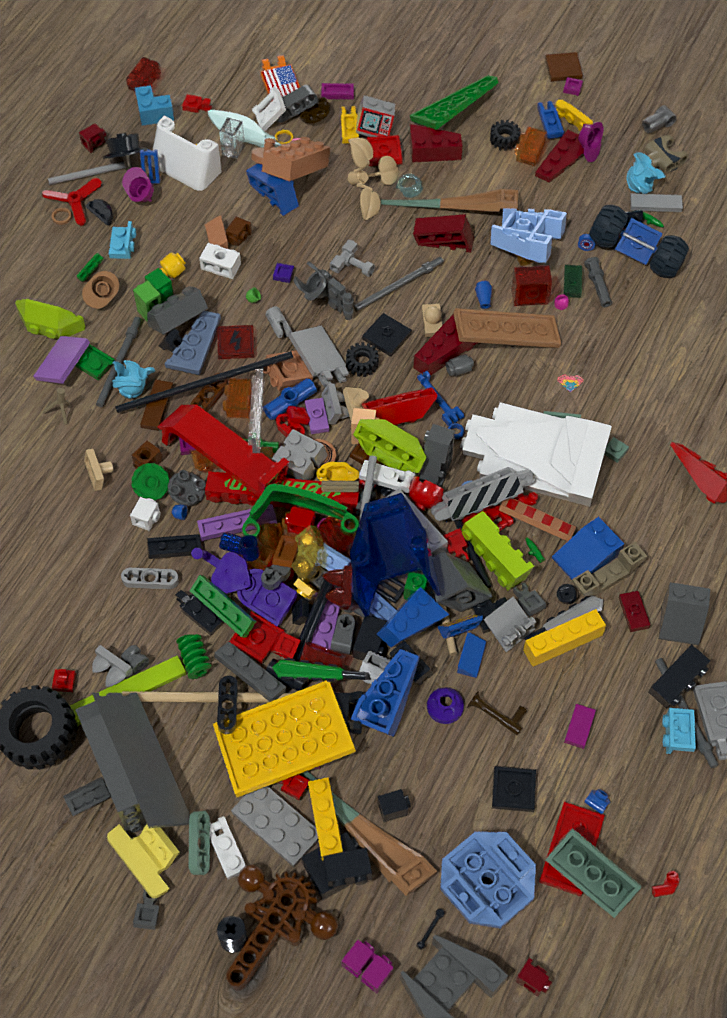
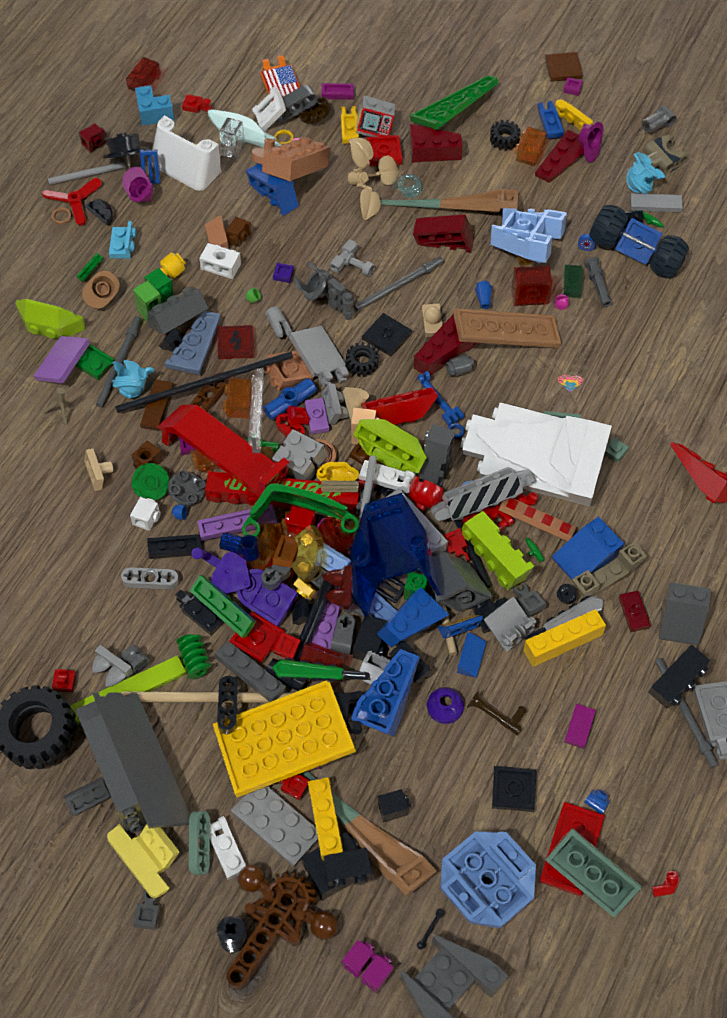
dark red brick [515,958,552,997] -> none
medium azure bracket [662,708,696,754] -> none

